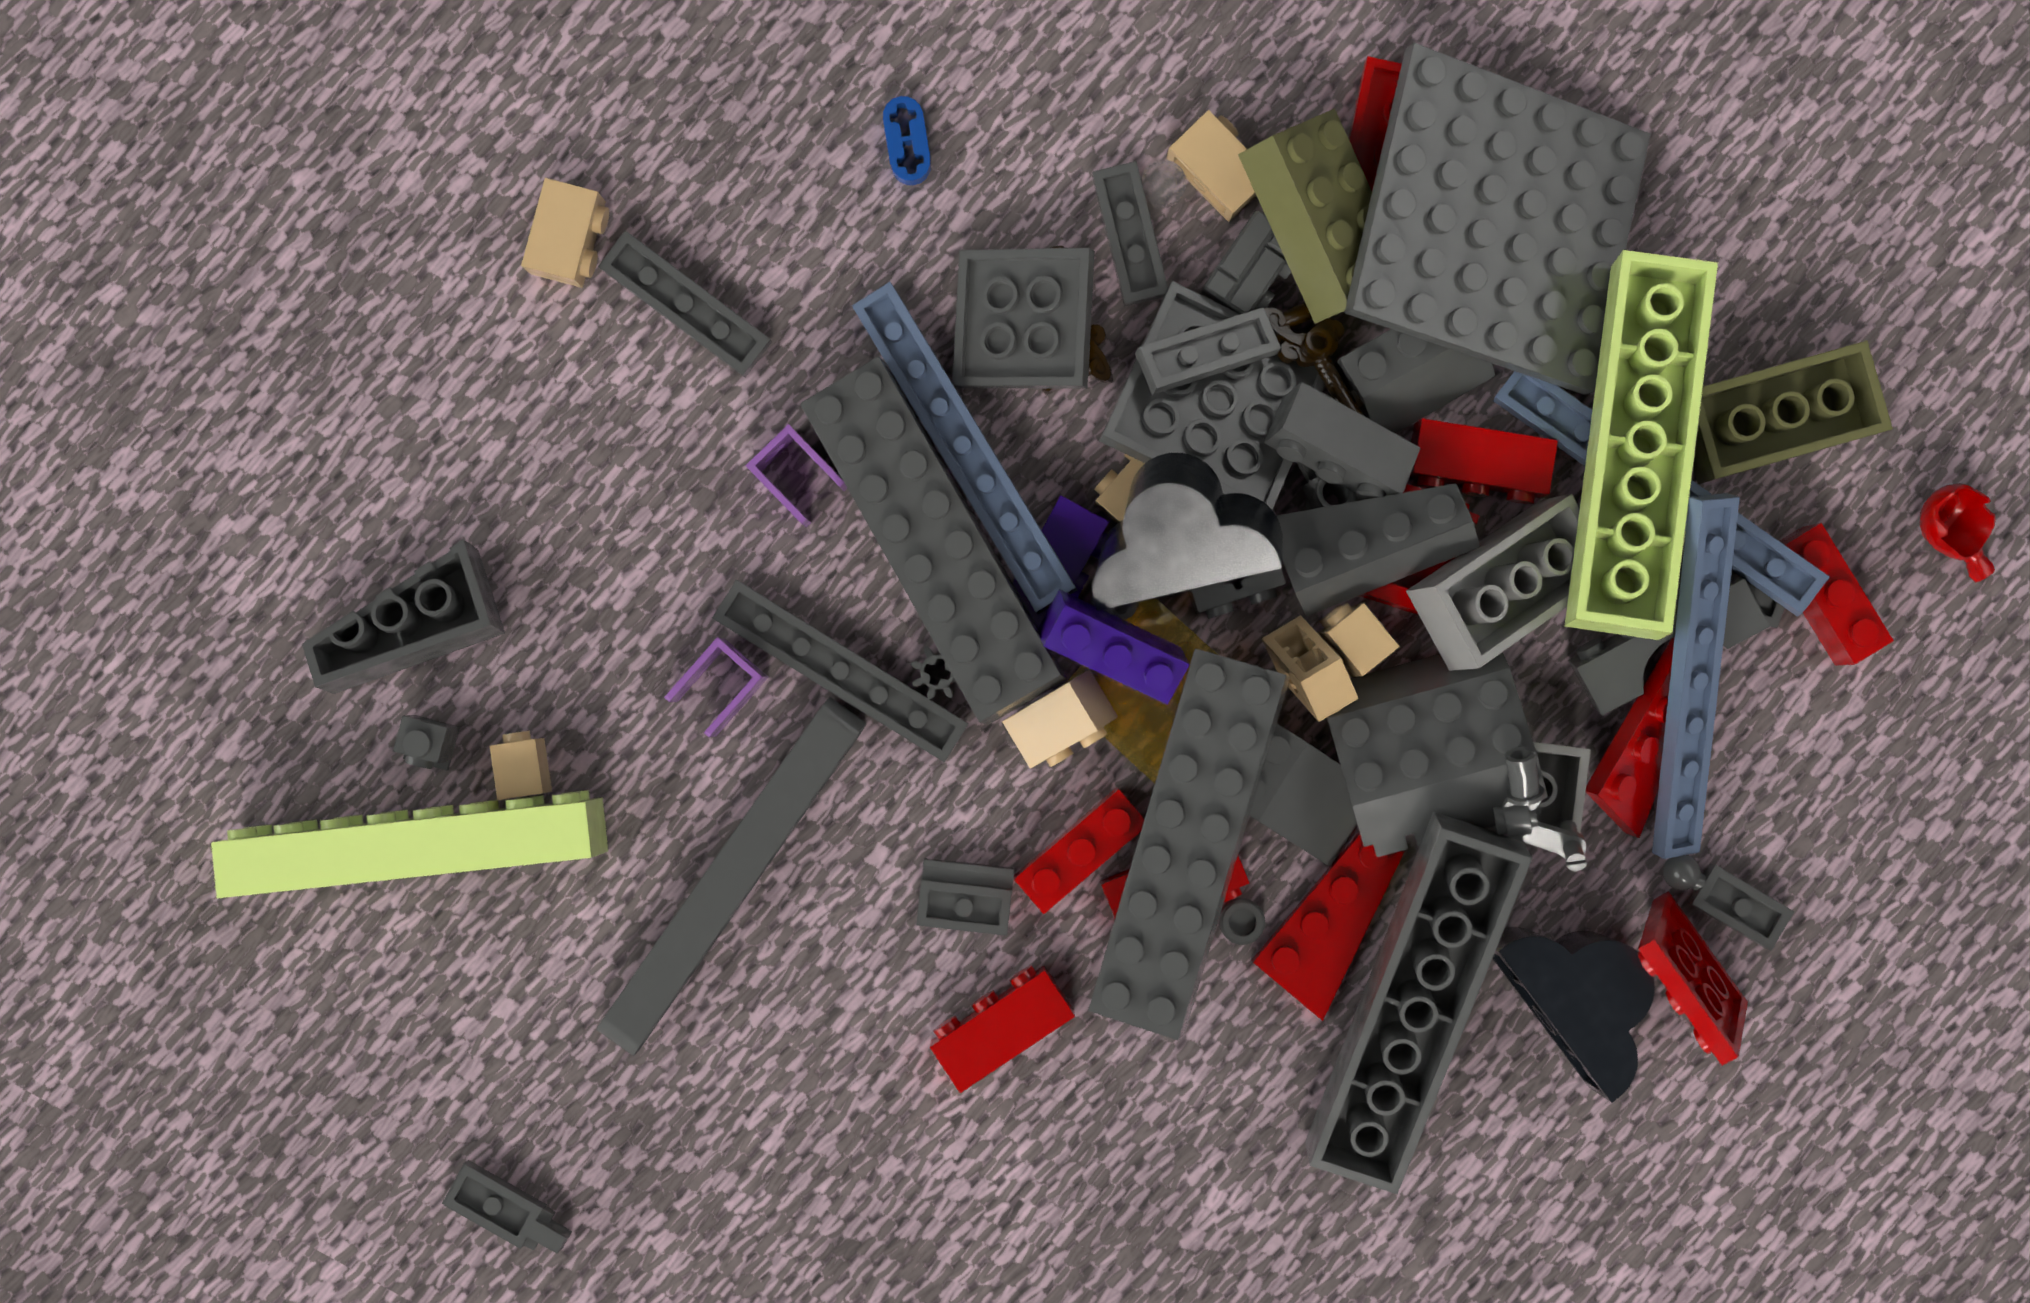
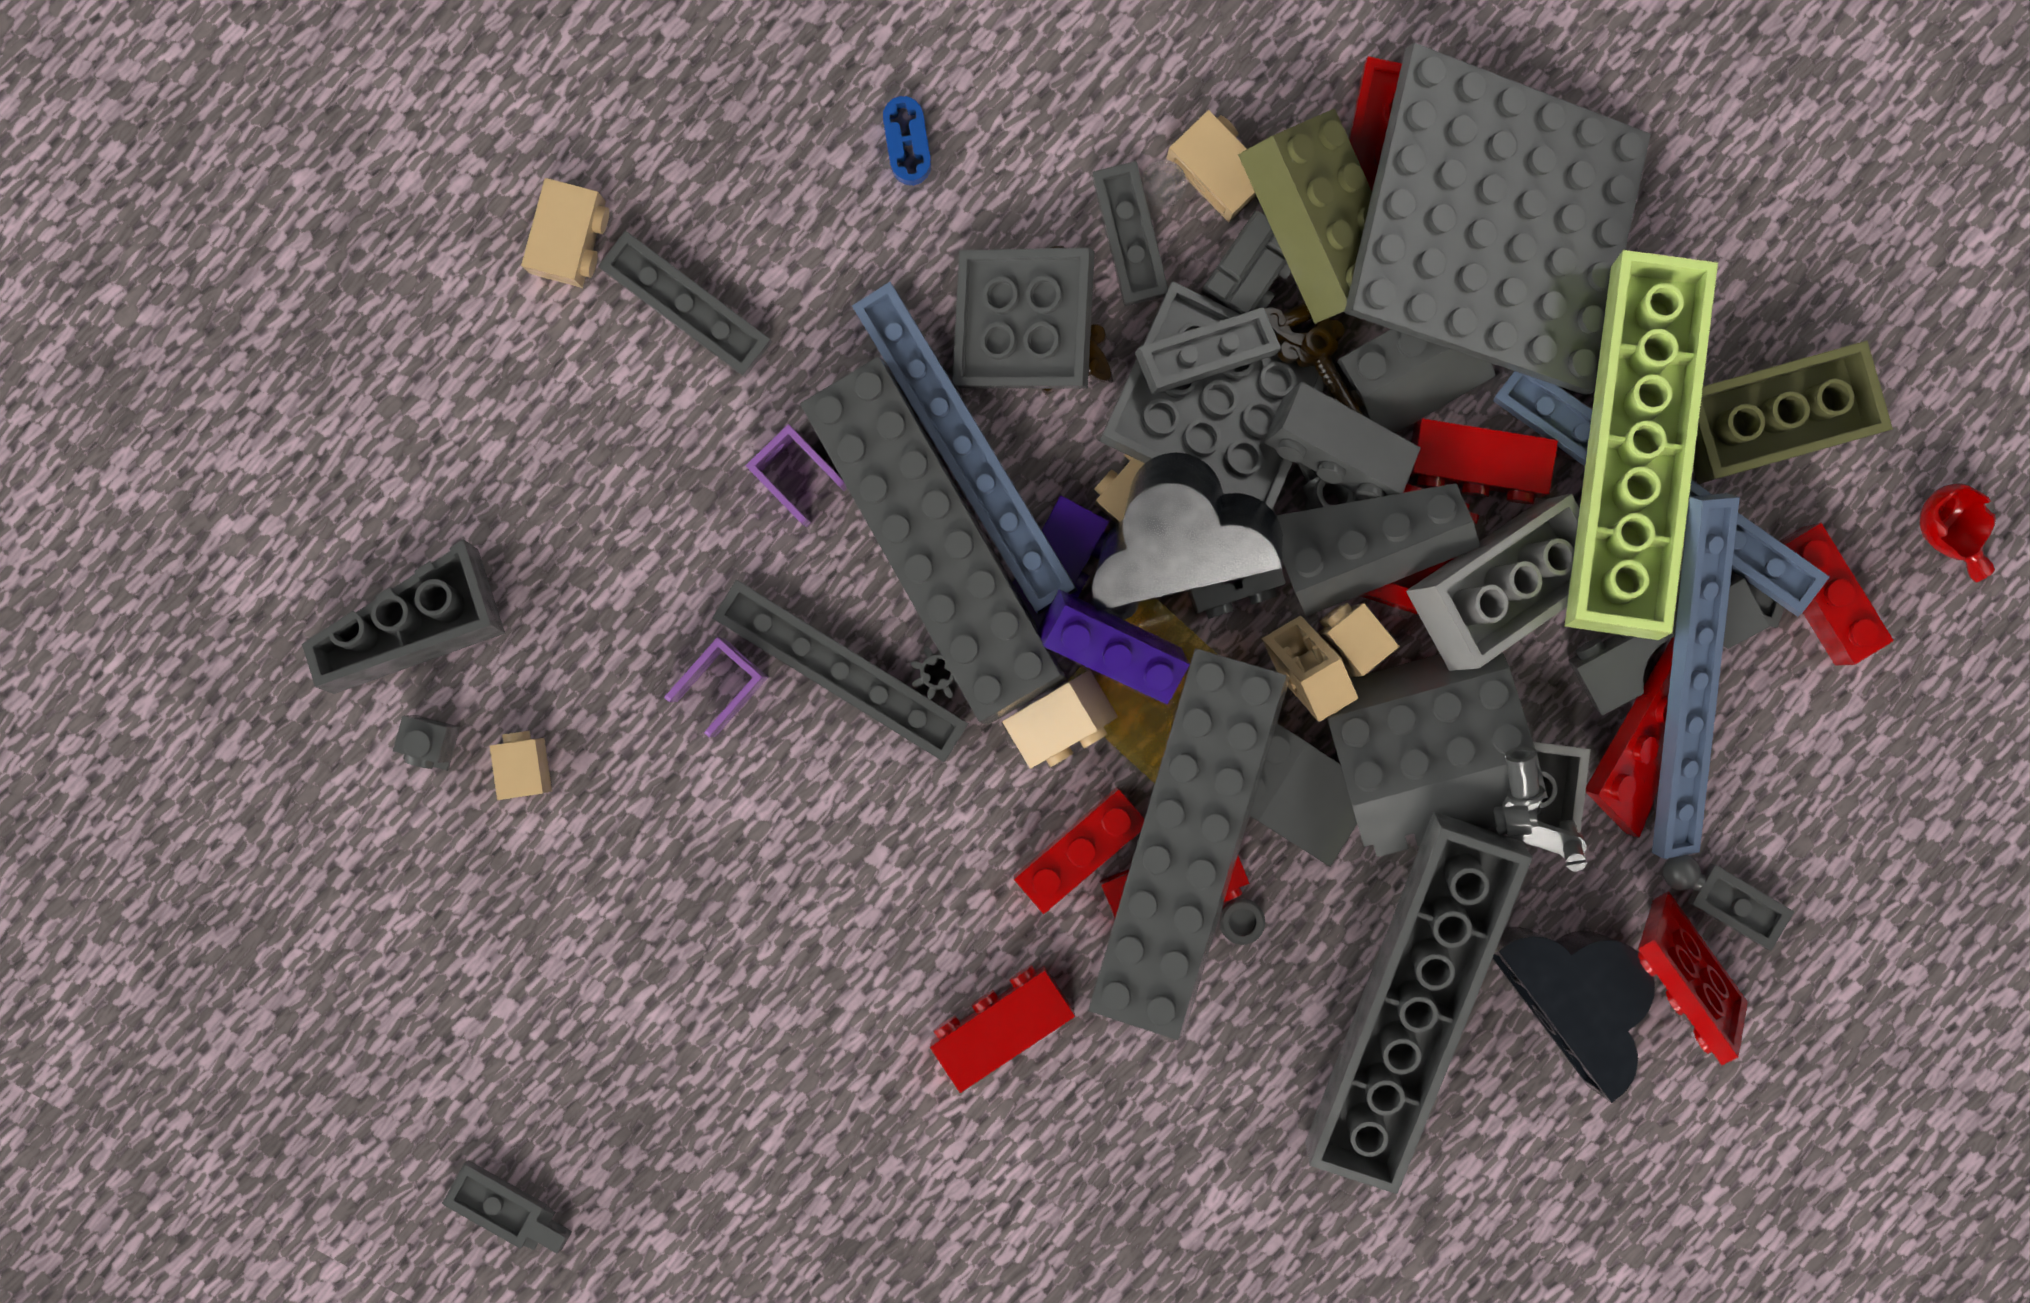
yellowish green brick [211,790,608,898] -> none
dark grey beam [596,697,867,1056] -> none
dark grey plate [916,858,1015,936] -> none
red wing [1251,831,1404,1021] -> none

